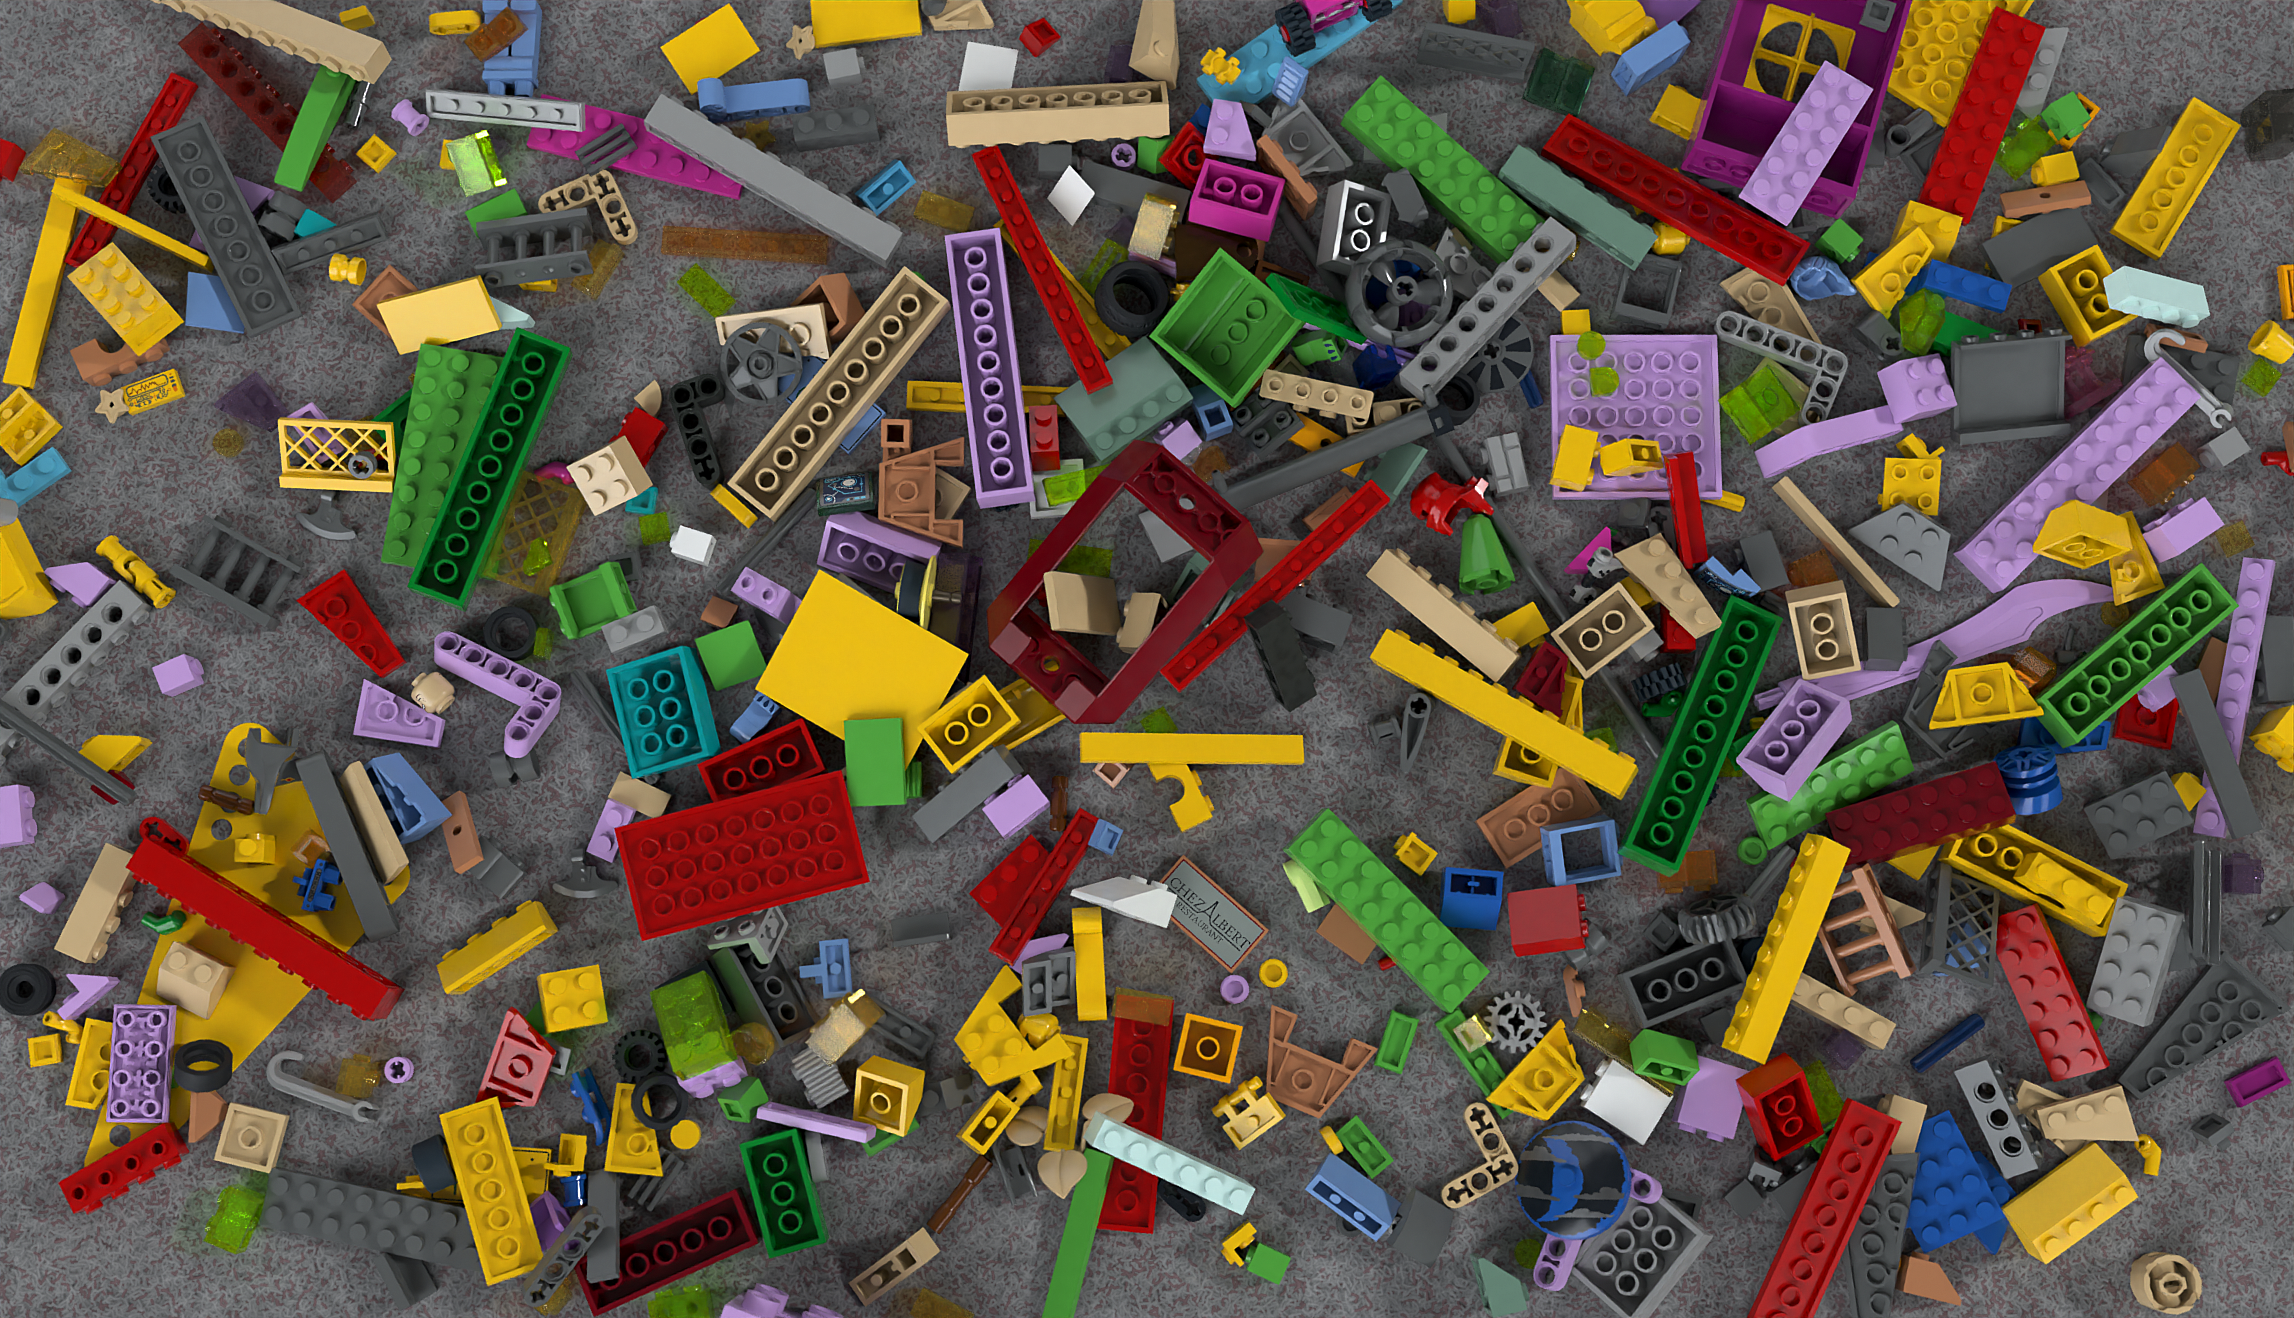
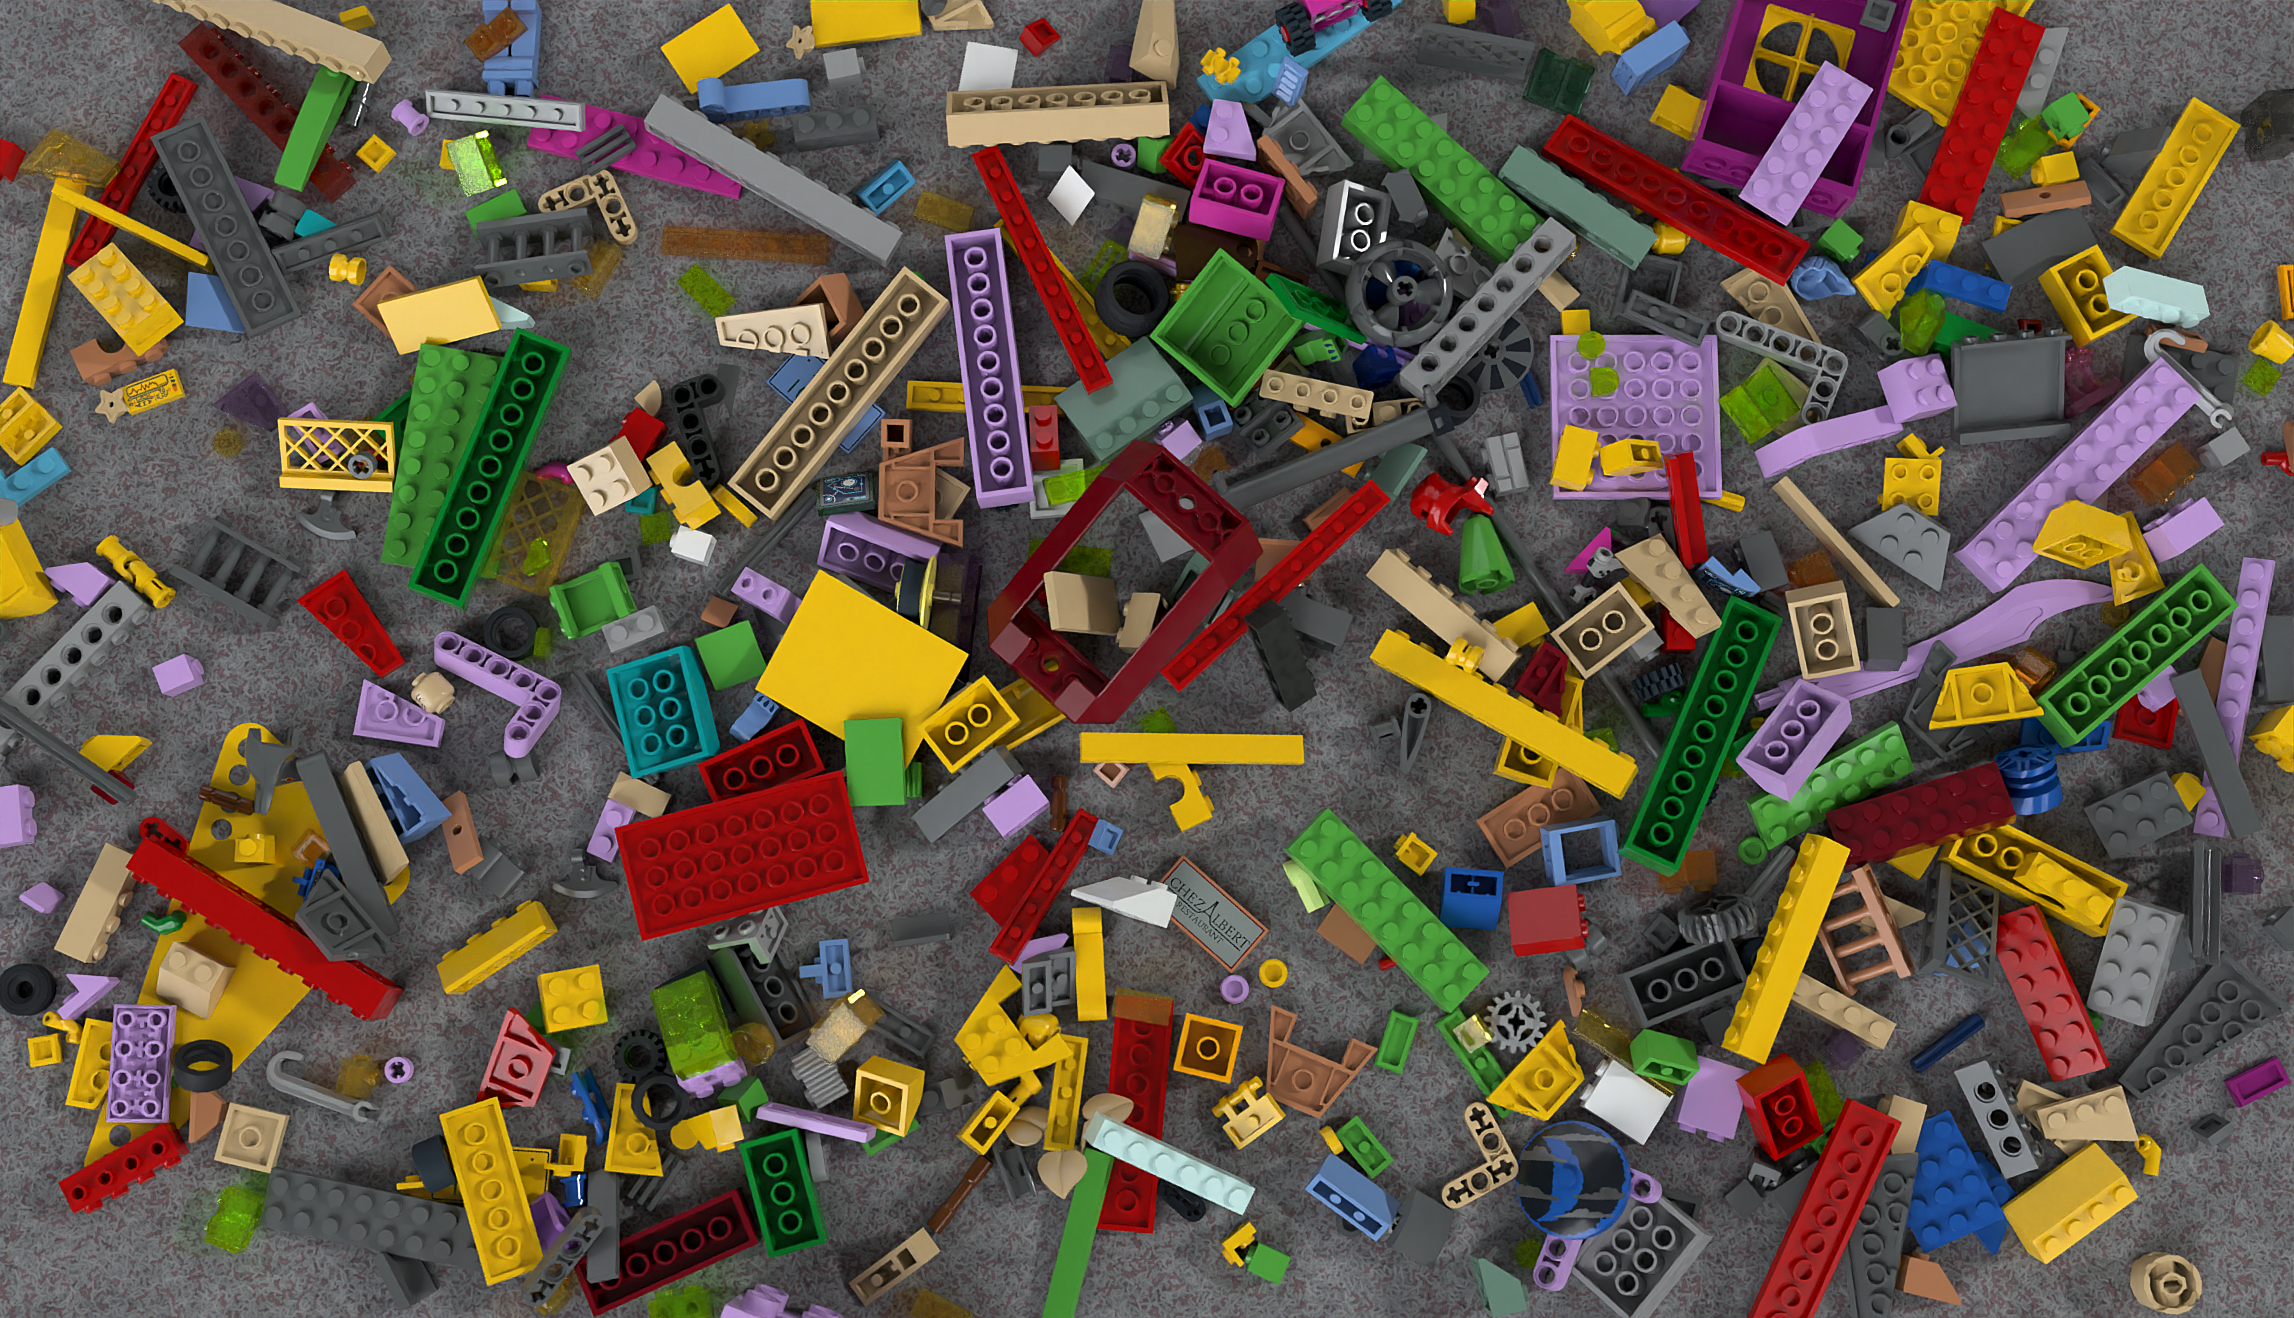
yellow beam [429,10,482,35] -> none
dark grey wheel [720,322,803,406] -> none
clear yellow tile [2214,521,2255,558] -> none
none -> dark grey wing [294,868,397,962]
none -> yellow arch [646,441,721,531]
none -> yellow slope [686,1105,744,1153]
none -> yellow wheel [1446,637,1485,675]
none -> dark grey tile [1621,289,1710,349]

